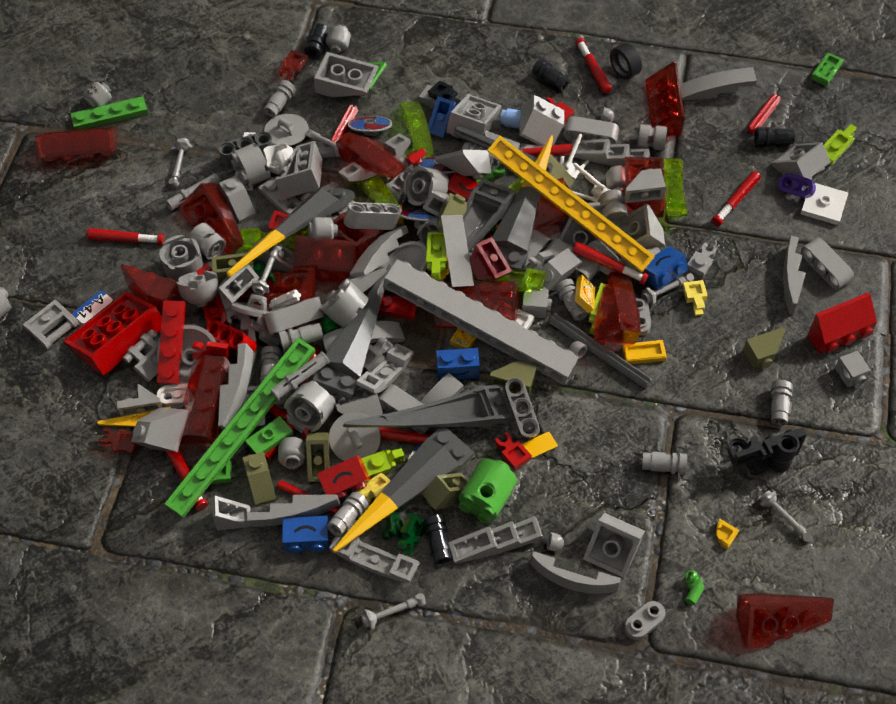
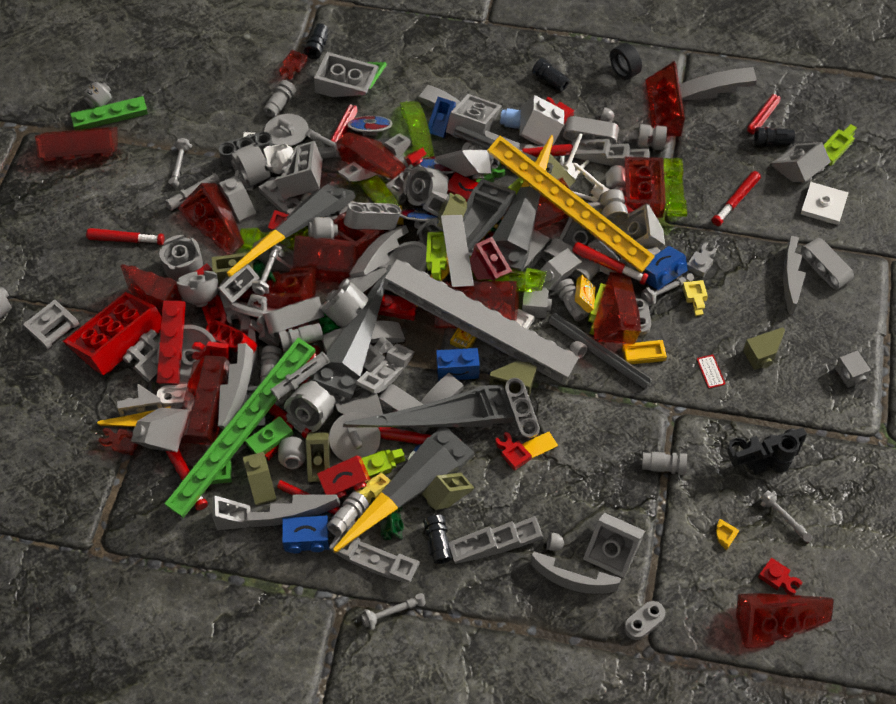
sticker [72,291,112,323] -> none
light grey wheel [189,223,226,260] -> none
white axle [269,290,301,310] -> none
light grey head [326,25,351,53] -> none
dark green plate [396,513,425,556] -> none
black plate [427,81,461,105] -> none
bright green cylinder [458,459,517,524] -> none
light grey plate [524,250,554,274] -> none
red piece [575,38,612,94] -> none
light grey slope [624,168,666,203] -> none
bright green arm [685,570,704,605] -> none
light grey axle [770,380,793,426] -> none
dark purple plate [778,173,816,198] -> none
red slope [807,292,877,355] -> none
bright green plate [811,53,844,86] -> none
none -> white sticker [697,355,726,388]
none -> red plate [758,558,803,597]

